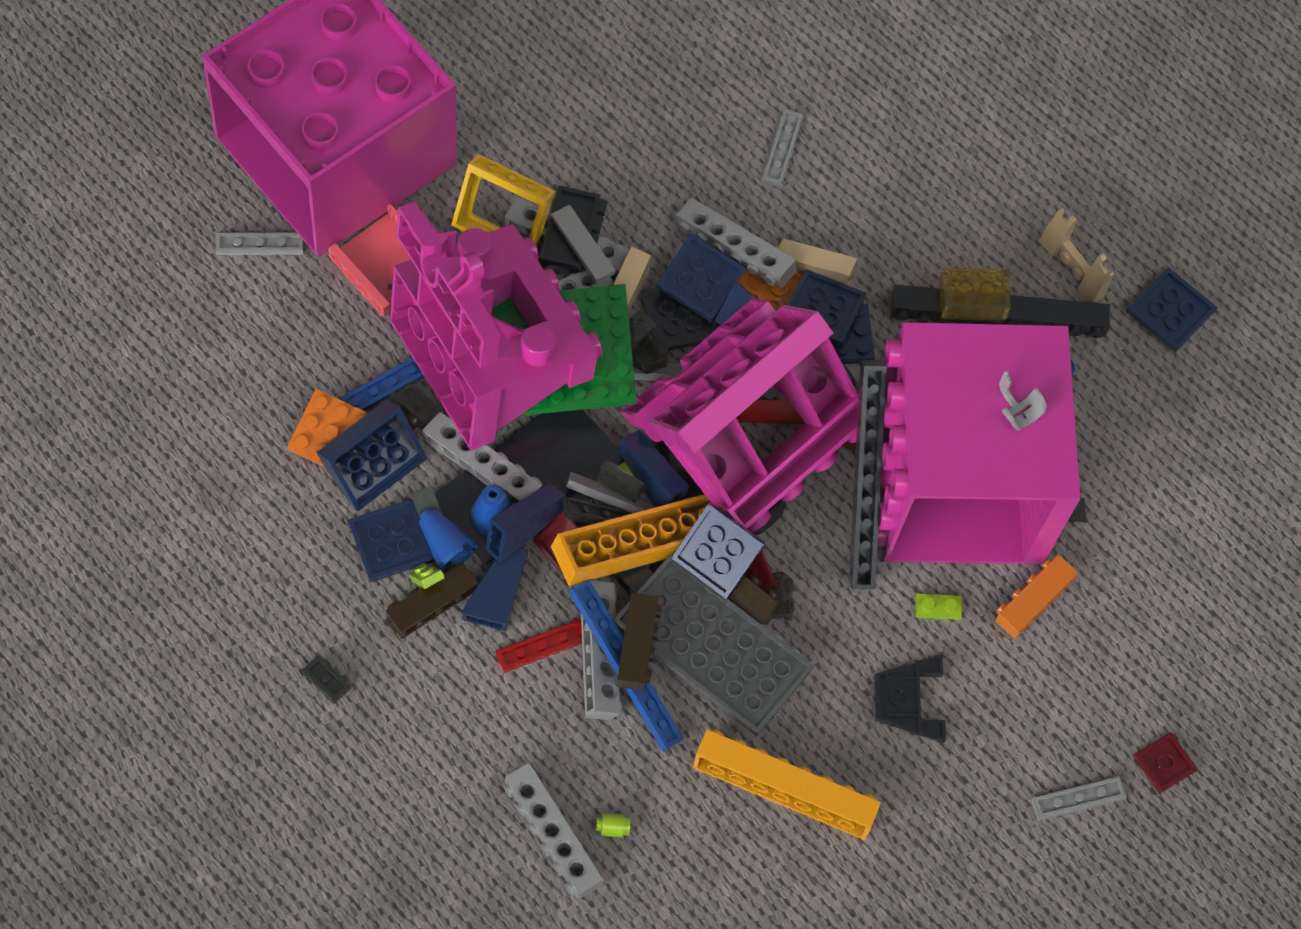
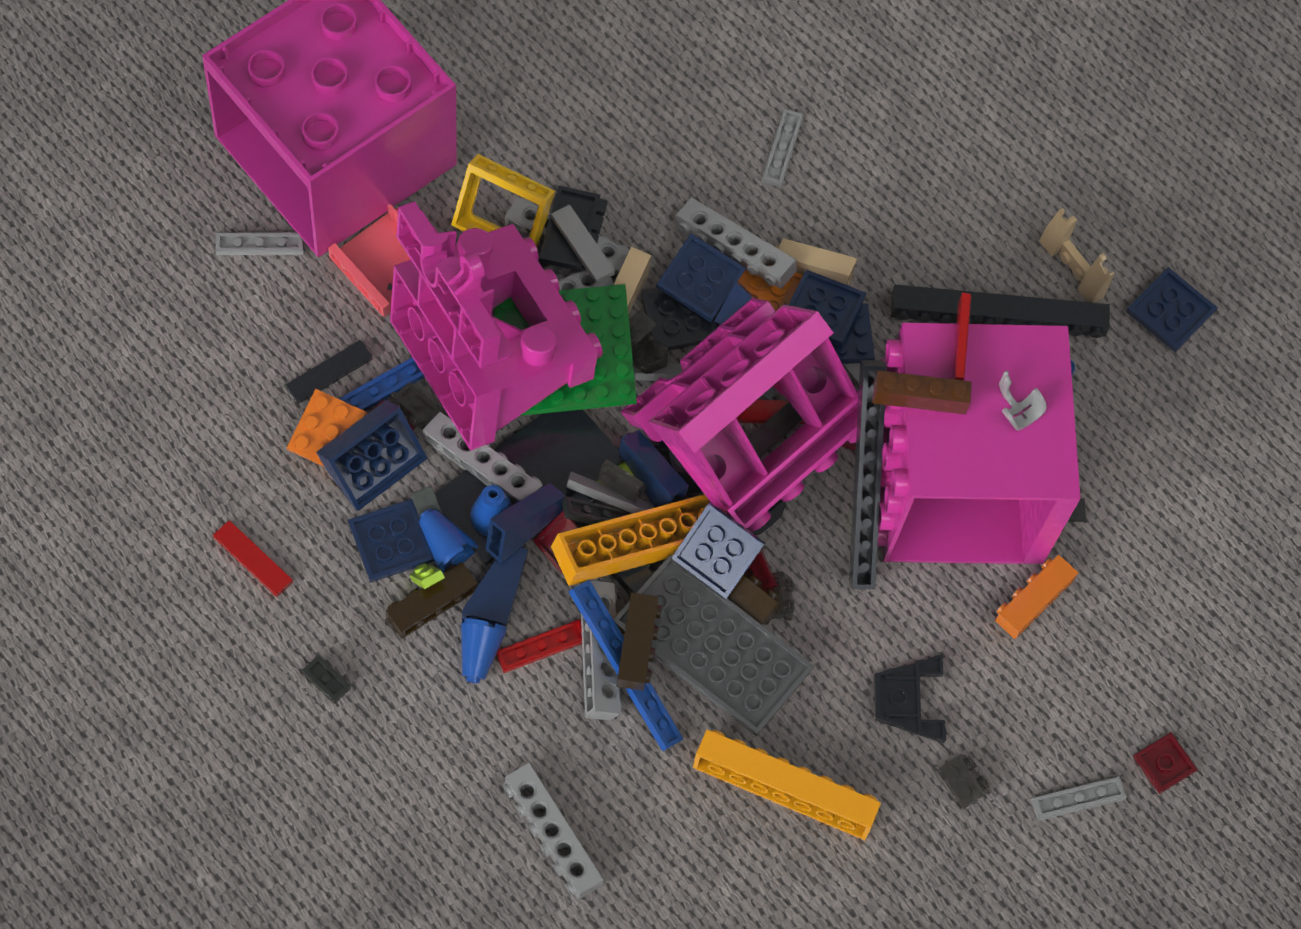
lime brick [596,813,630,838] -> none
lime plate [915,593,962,620] -> none
clear yellow brick [939,268,1011,320] -> none
none -> red tile [213,520,293,598]
none -> black tile [286,340,373,404]
none -> blue cone [461,618,507,684]
none -> pearl dark grey tile [748,402,803,458]
none -> reddish brown brick [872,370,972,414]
none -> clear smoke bracket [937,754,991,809]
none -> red tile [952,293,971,381]

